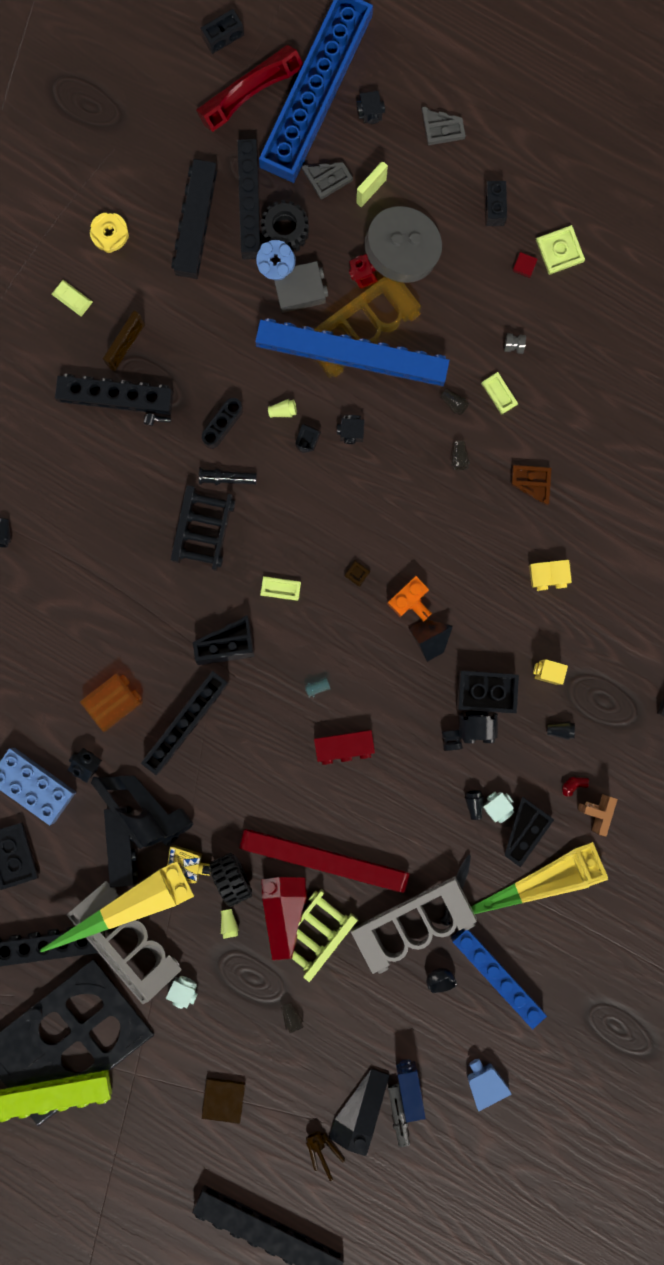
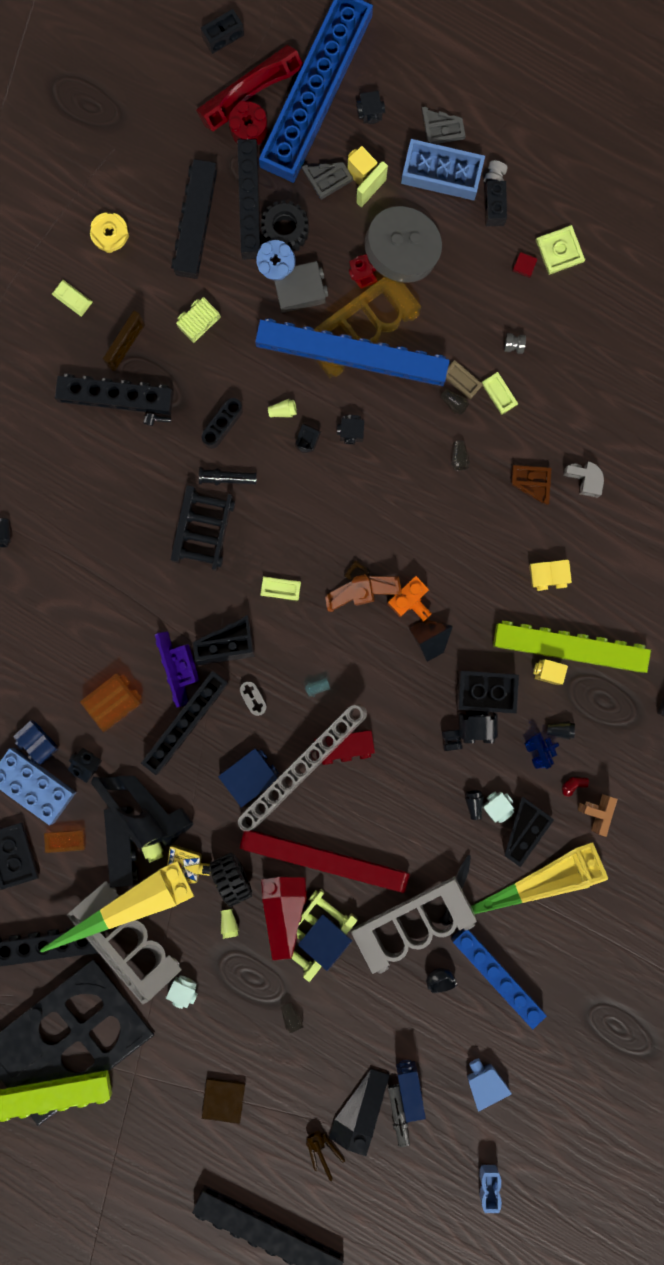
none -> dark blue brick [13,720,59,765]
none -> clear orange plate [44,830,85,853]
none -> yellowish green brick [141,842,163,863]
none -> dark purple bracket [155,632,200,708]
none -> yellowish green brick [176,297,221,343]
none -> dark blue brick [218,748,280,807]
none -> dark red brick [229,101,268,145]
none -> light grey beam [238,704,367,831]
none -> light grey beam [240,682,267,716]
none -> dark blue tile [298,914,353,971]
none -> dark orange plate [325,574,402,612]
none -> light yellow brick [348,146,378,186]
none -> medium blue brick [401,139,485,200]
none -> dark tan tile [446,360,483,400]
none -> medium blue brick [479,1165,502,1213]
none -> light grey wheel [484,160,508,183]
none -> lime brick [493,621,651,673]
none -> clear blue hips [524,732,559,769]
none -> light grey brick [563,462,604,498]

